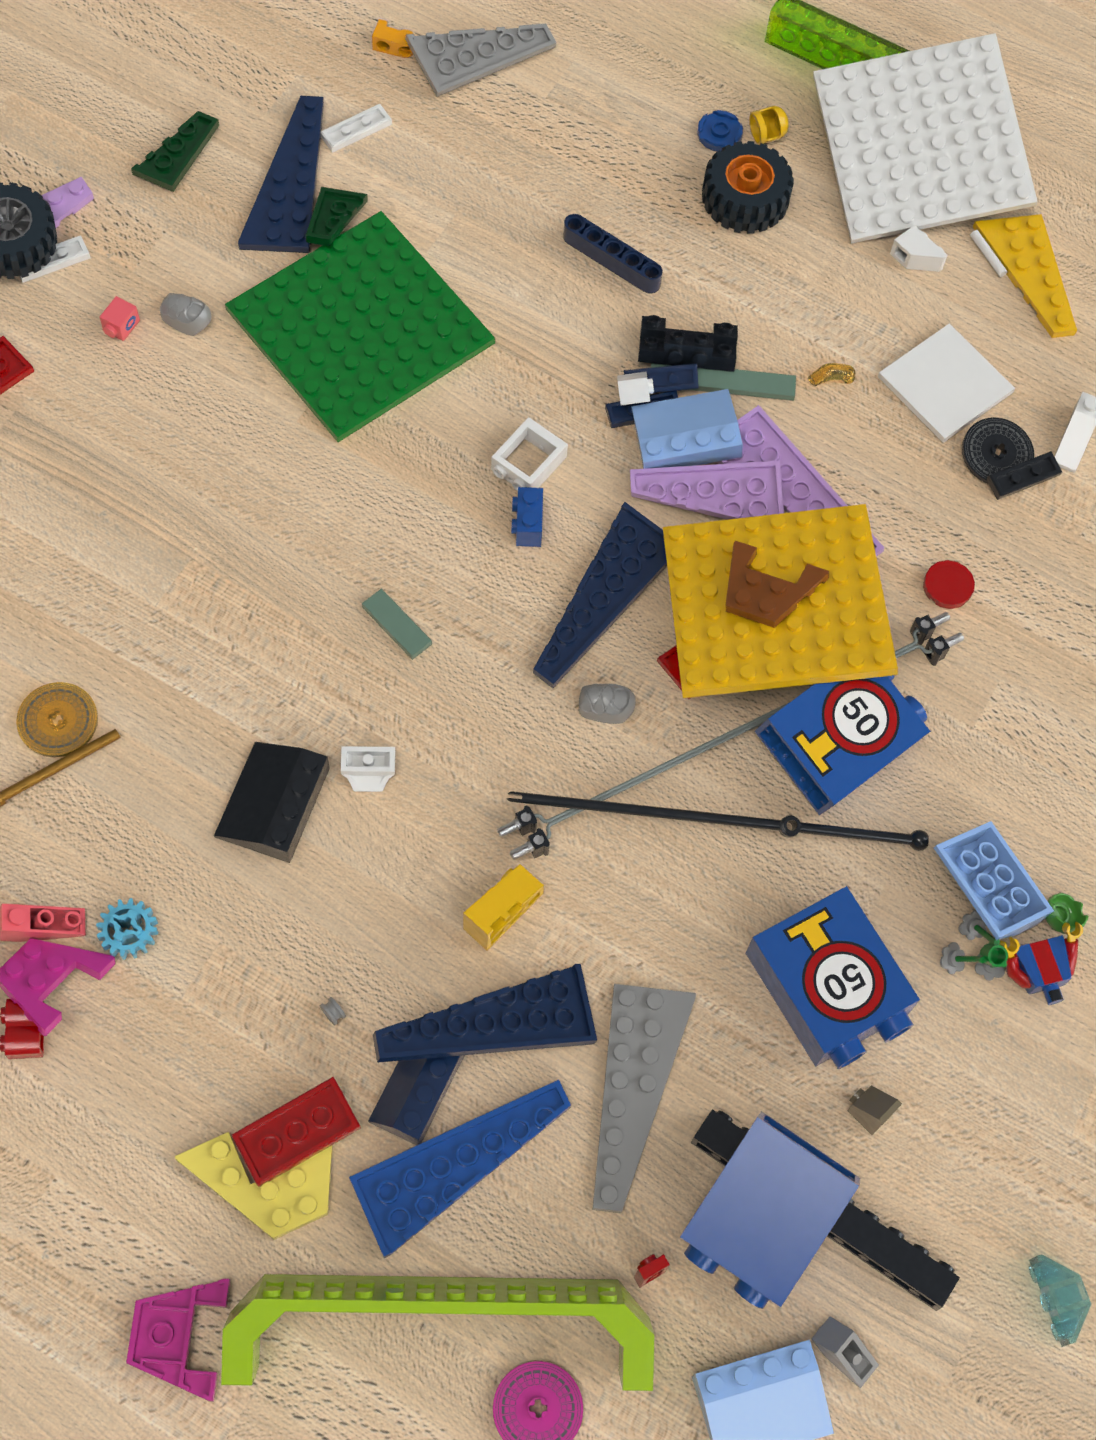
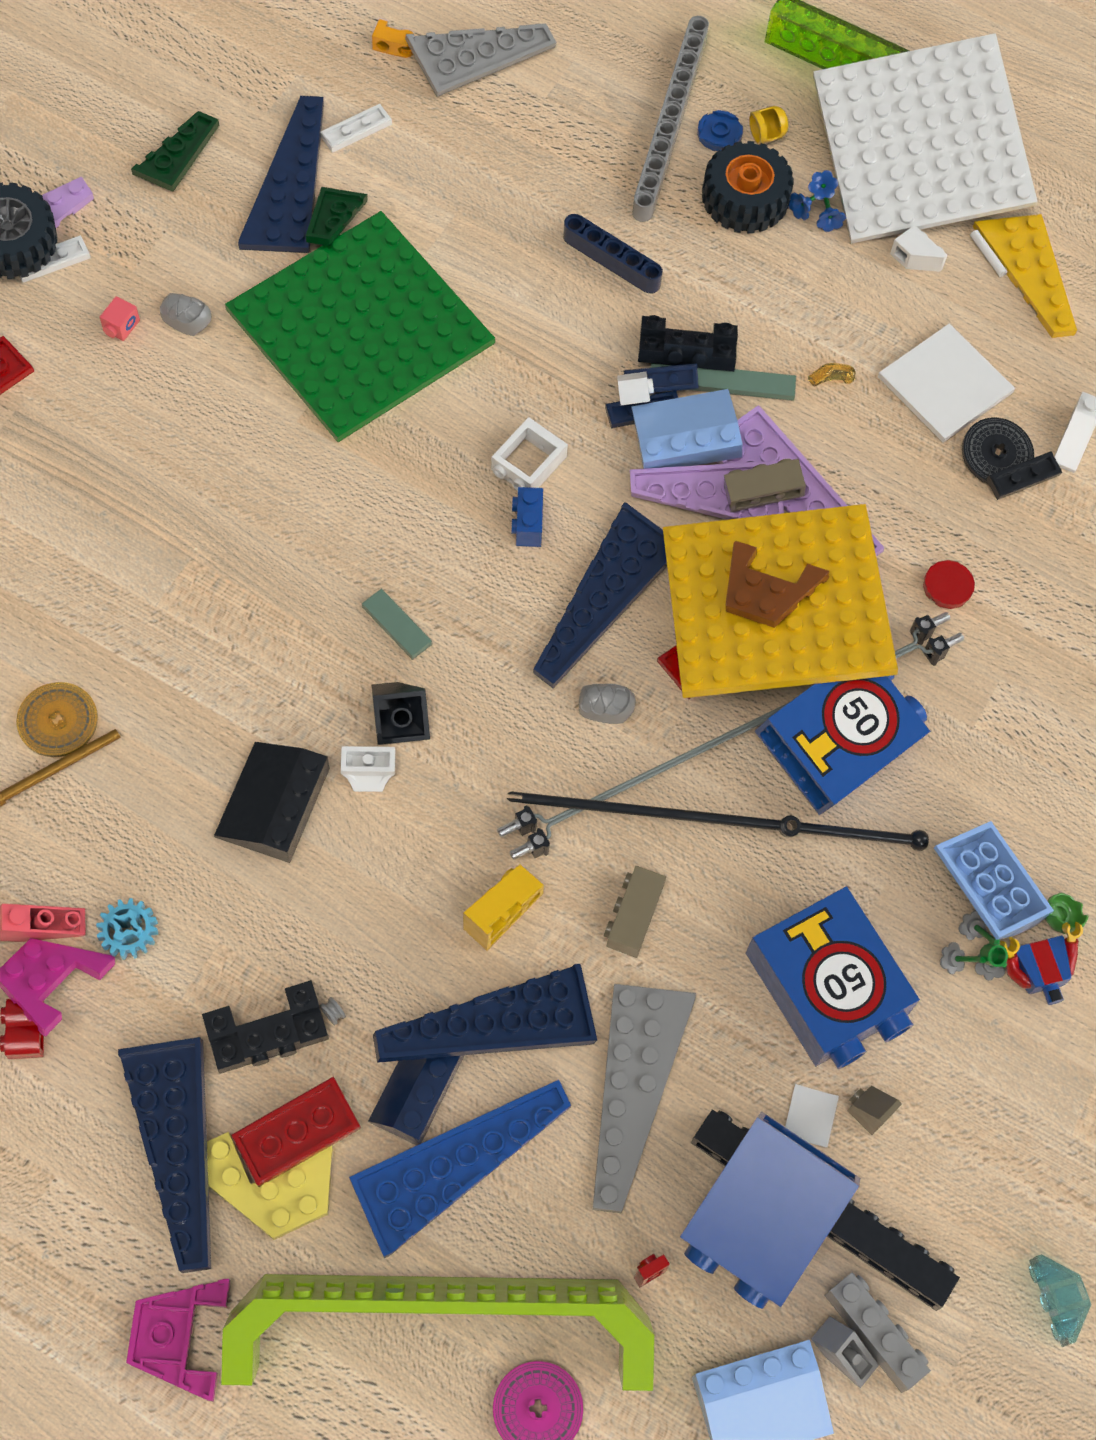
none -> dark blue wing [118,1037,212,1273]
none -> black bracket [202,980,329,1074]
none -> black slope [371,682,430,745]
none -> dark tan brick [604,866,667,958]
none -> light grey beam [632,16,709,222]
none -> dark tan brick [724,459,806,512]
none -> white sticker [785,1084,839,1147]
none -> blue plant [789,170,846,232]
none -> light grey brick [824,1272,931,1393]

